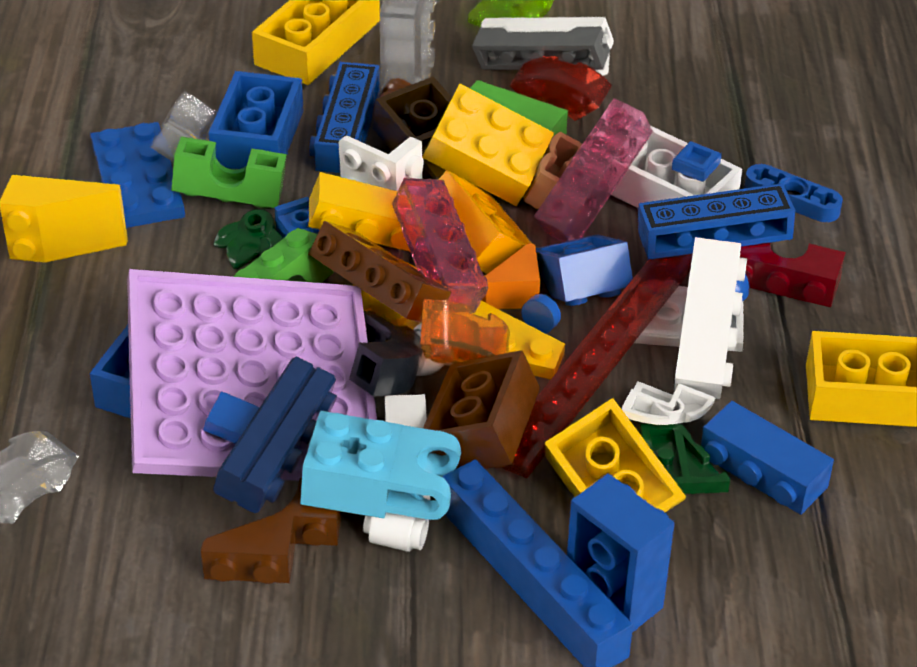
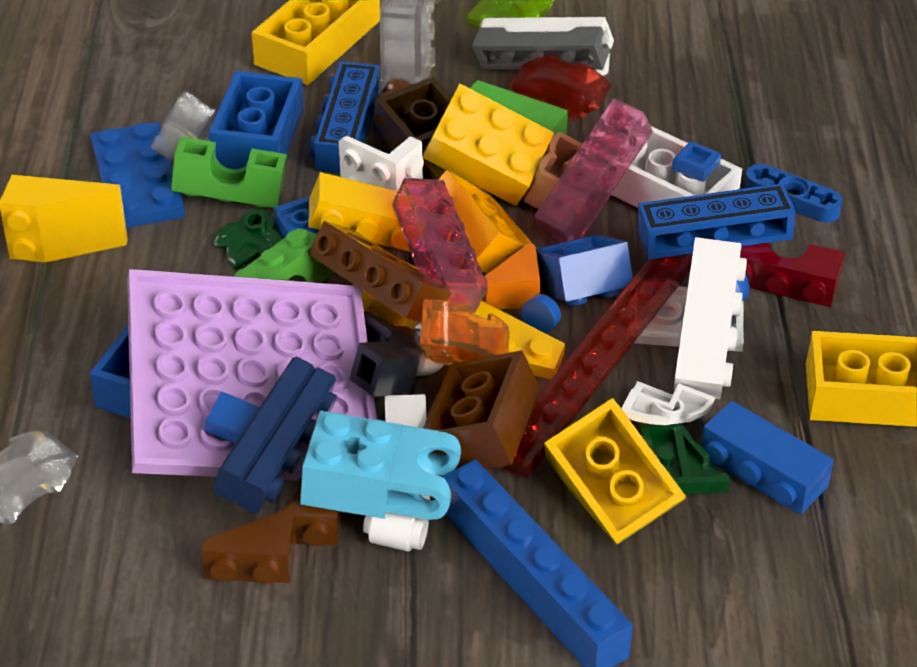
blue brick [567,473,675,633] -> none

